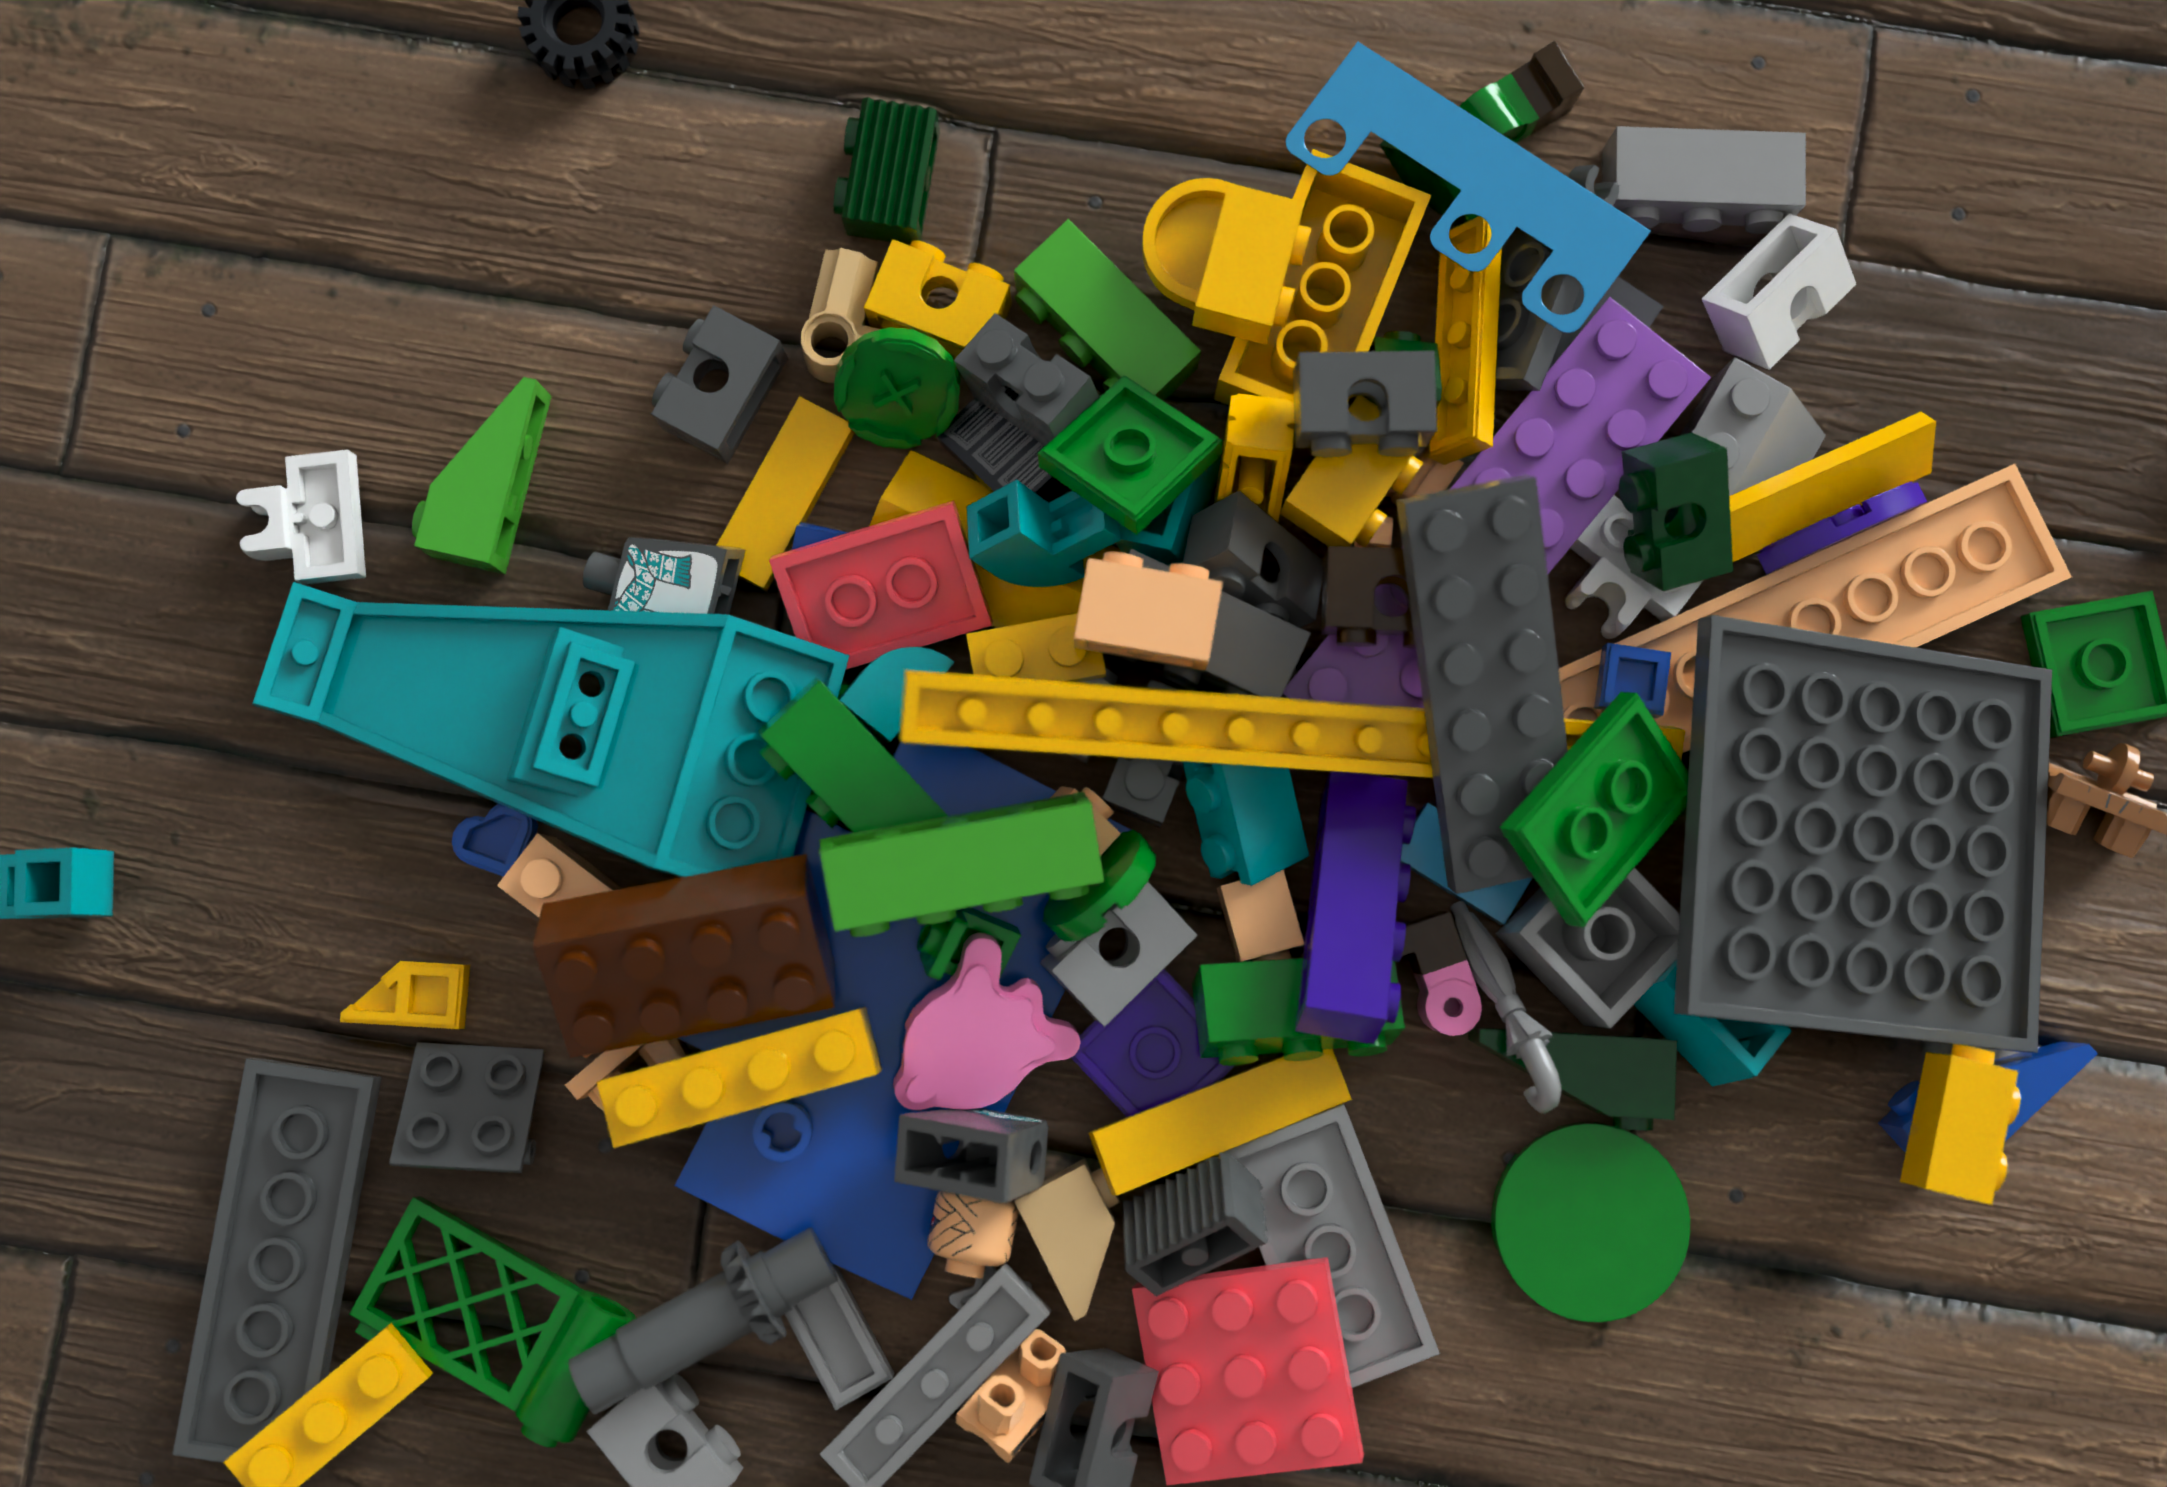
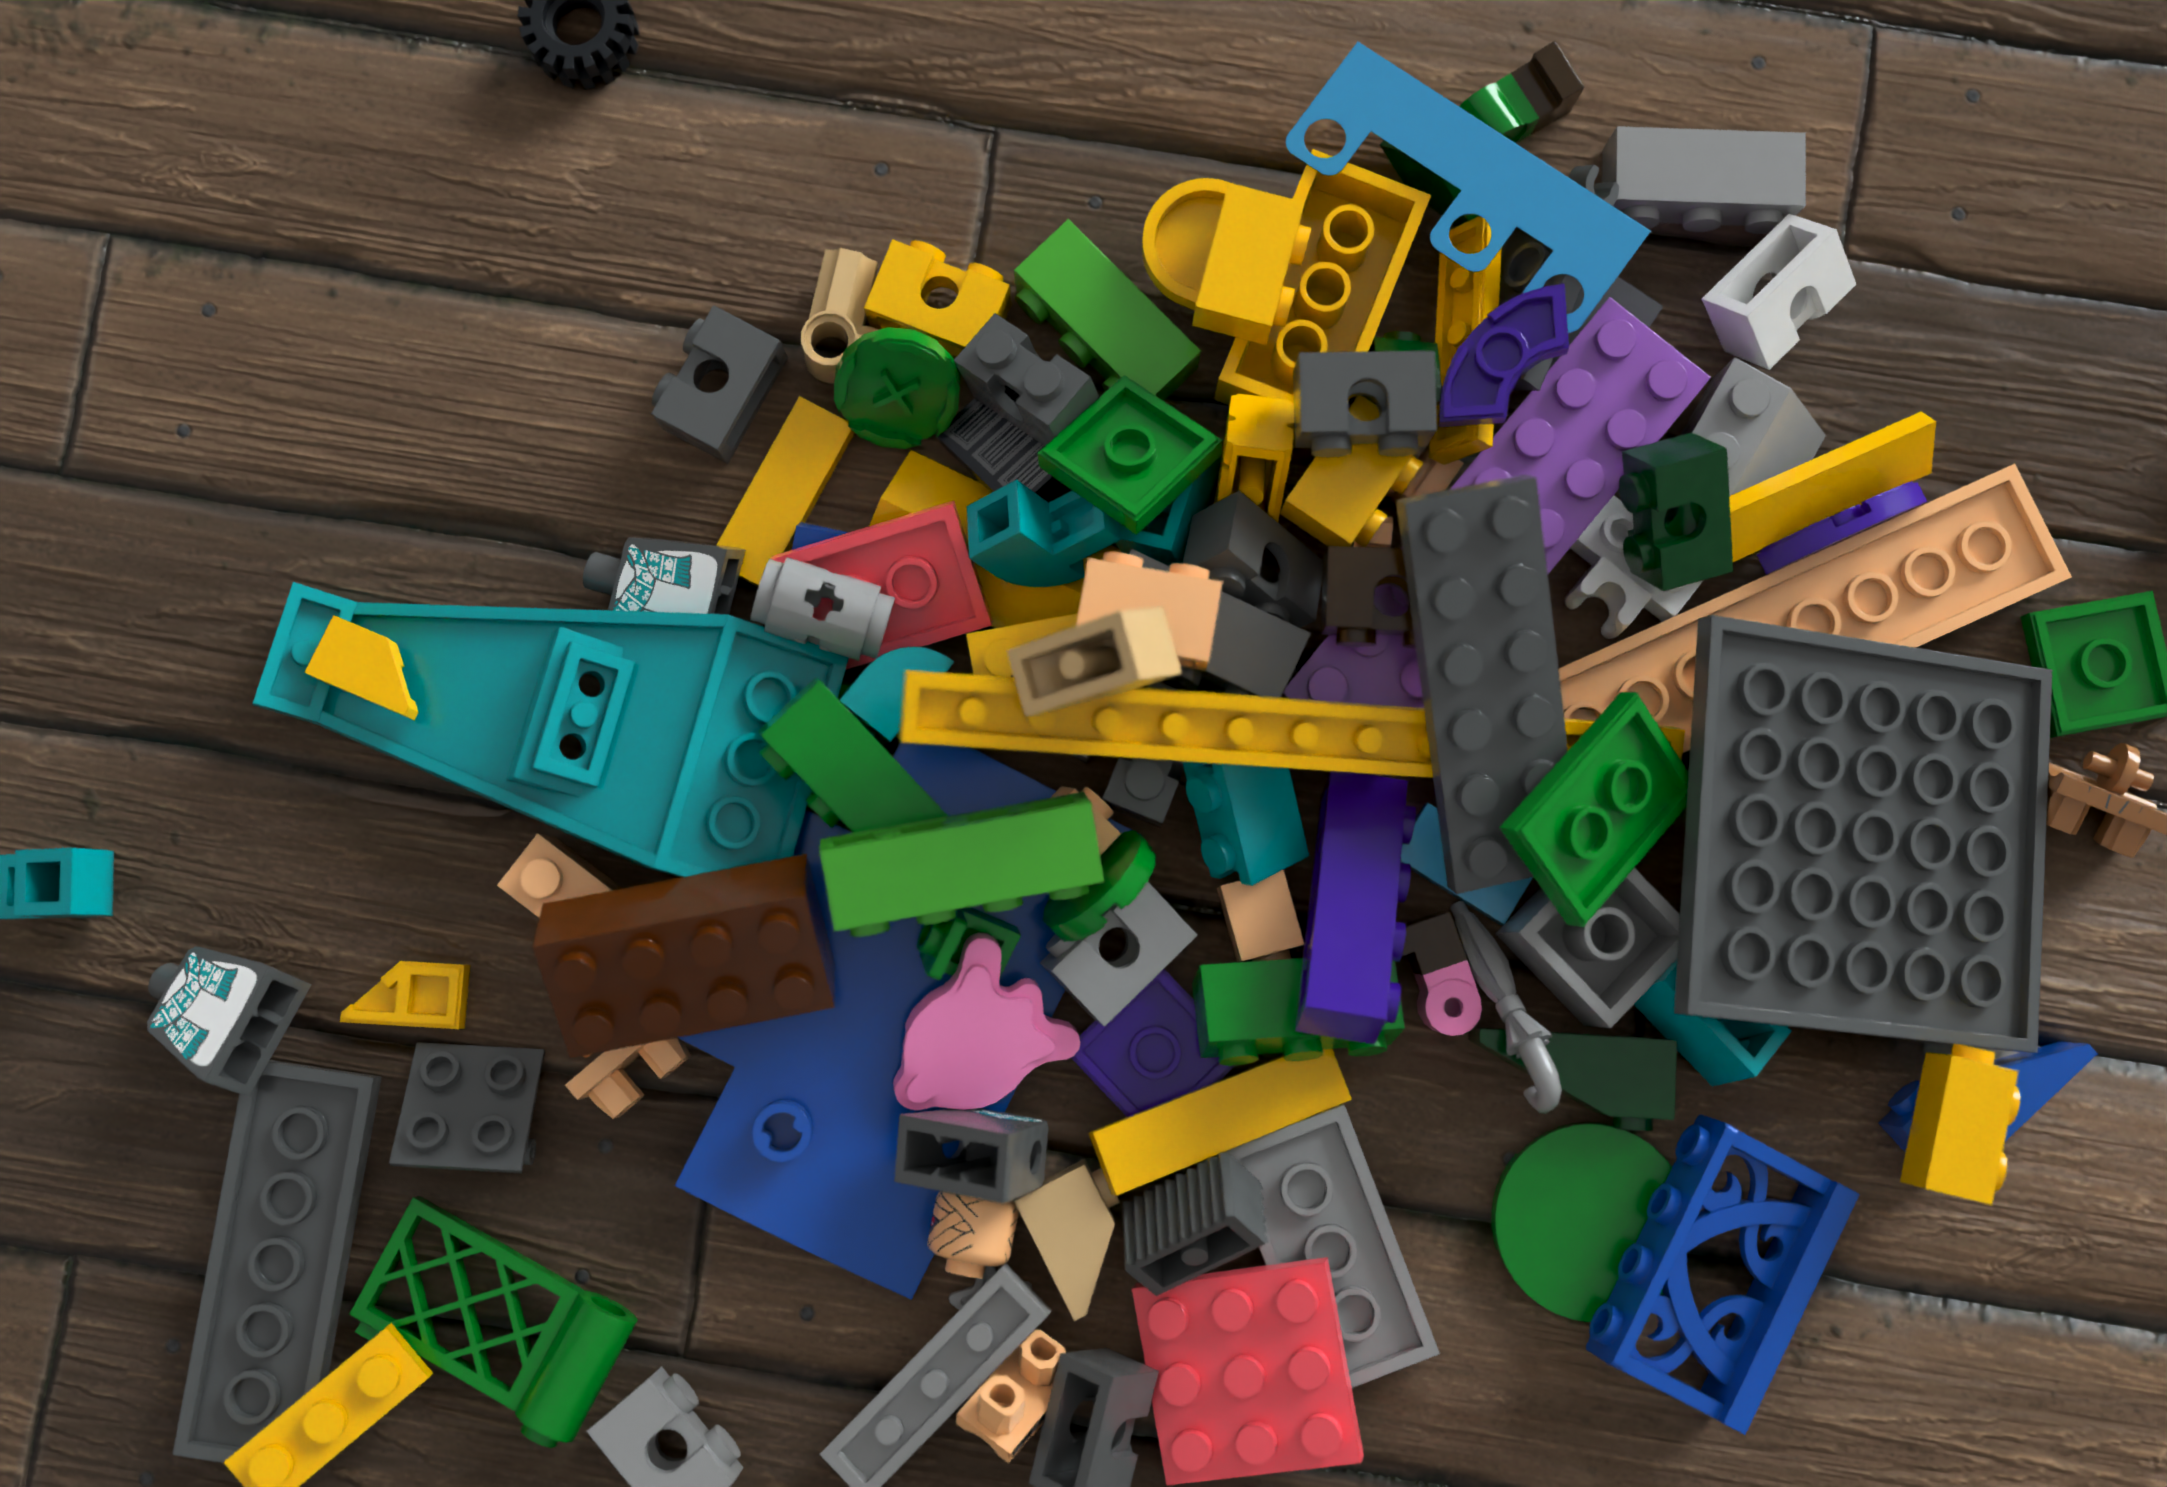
white plate [236,450,366,585] -> none
bright green slope [412,377,552,574] -> none
blue tile [452,804,538,877] -> none
dark grey gear [568,1227,838,1414] -> none
yellow brick [597,1007,883,1148] -> none
light grey tile [785,1263,895,1410] -> none
dark green brick [833,97,940,245] -> none
blue tile [1594,643,1671,718] -> none
none -> dark grey torso [147,946,312,1097]
none -> yellow tile [304,615,419,721]
none -> light grey piece [751,557,895,661]
none -> tan slope [1007,607,1182,717]
none -> dark purple tile [1439,284,1569,428]
none -> blue fence [1586,1114,1860,1435]

